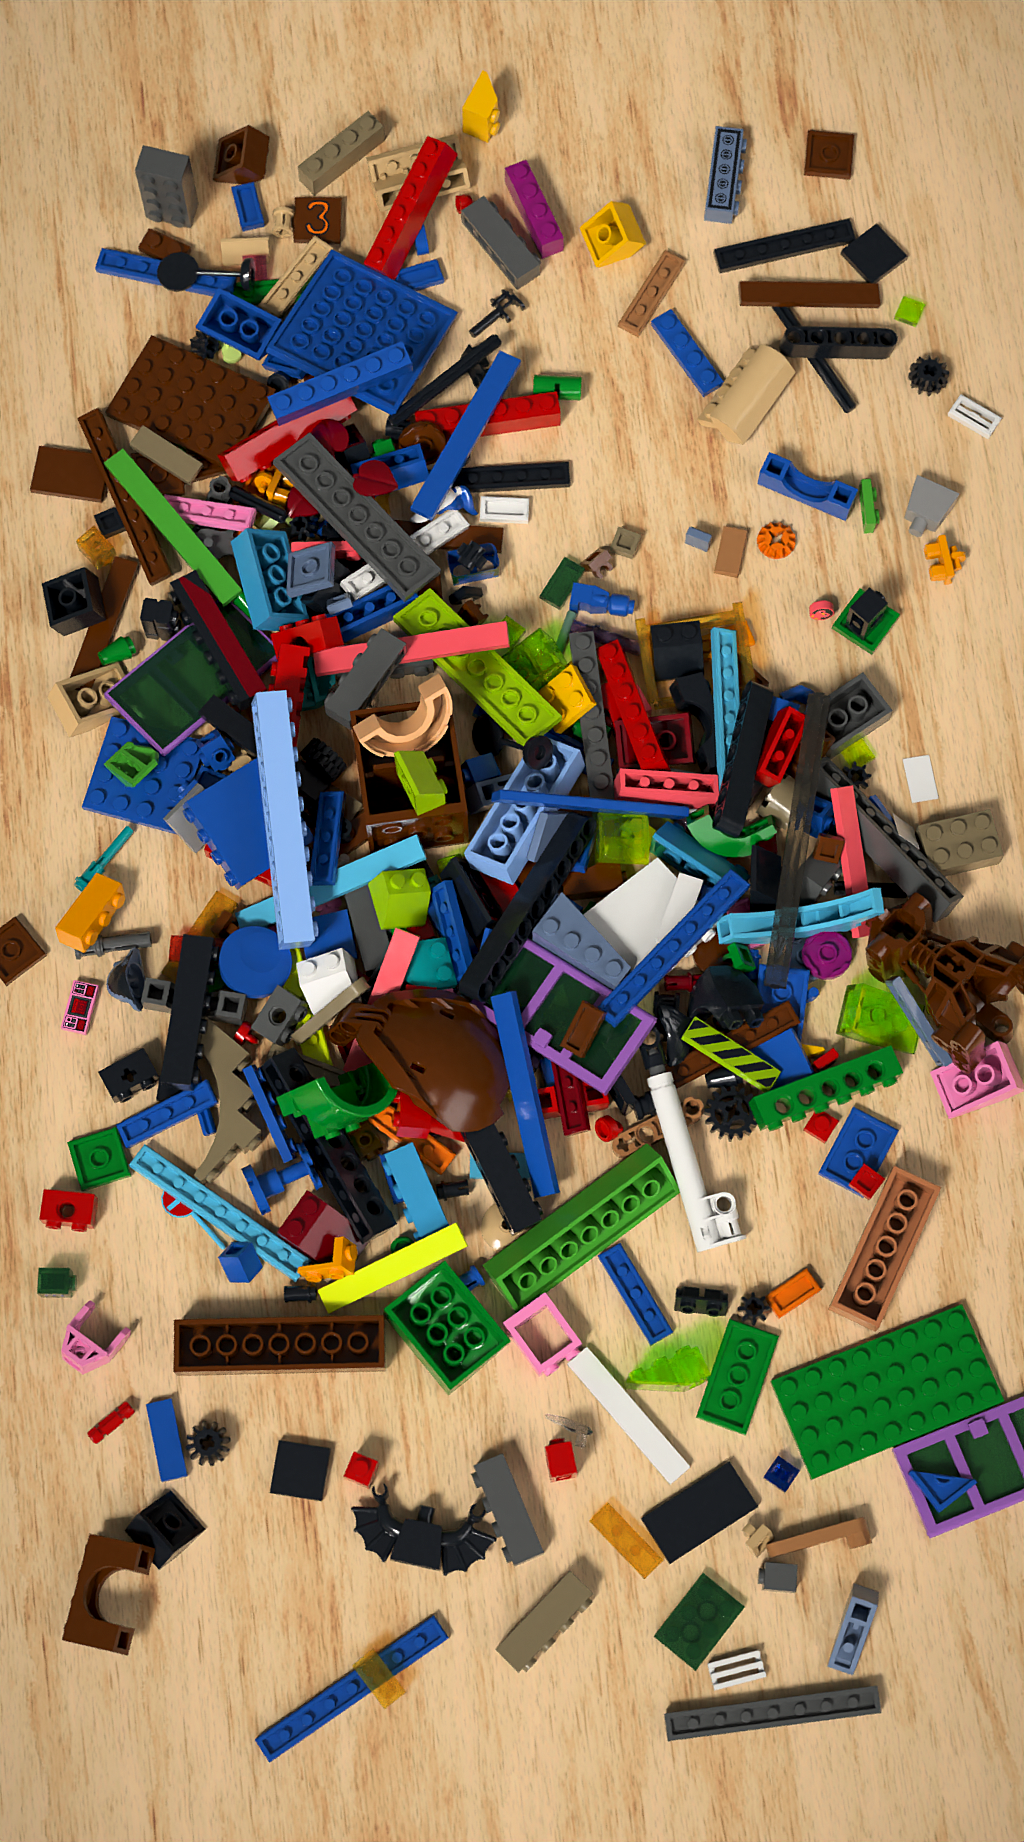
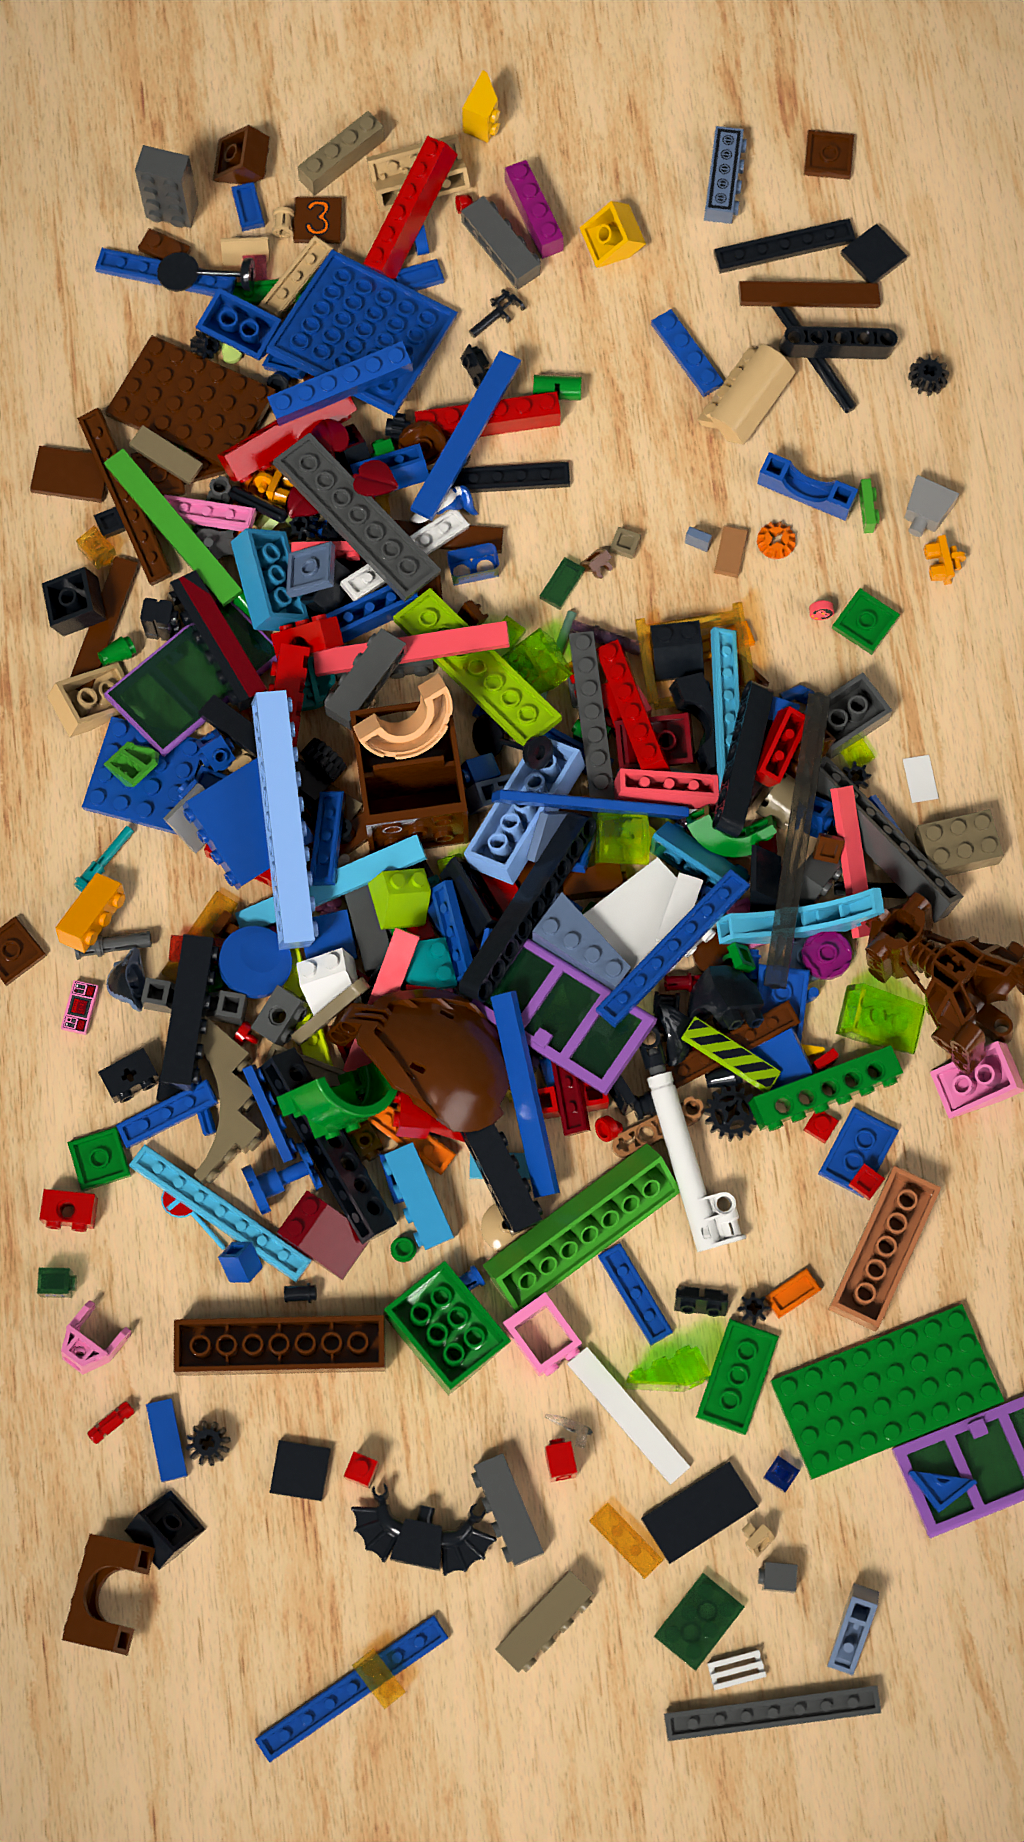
light orange bracket [297,1236,358,1283] -> none
neon yellow tile [318,1223,468,1314] -> none
sand blue tile [327,592,353,615] -> none
black axle [388,334,502,427] -> none
lime slope [394,751,448,816] -> none
black pin [436,1179,469,1201] -> none
black tile [448,586,483,605] -> none
black gear [456,541,487,571] -> none
white tile [480,496,529,524] -> none
yellow plate [538,664,597,734] -> none
reddish brown tile [560,1000,607,1058] -> none
blue piece [569,582,635,617] -> none
medium nougat tile [618,250,685,338] -> none
medium nougat beam [766,1517,872,1558] -> none
black brick [845,587,888,641] -> none
sand blue tile [885,976,952,1067] -> none
white sticker [892,813,919,849] -> none
clear neon green tile [894,296,926,328] -> none
white tile [947,394,1001,439] -> none

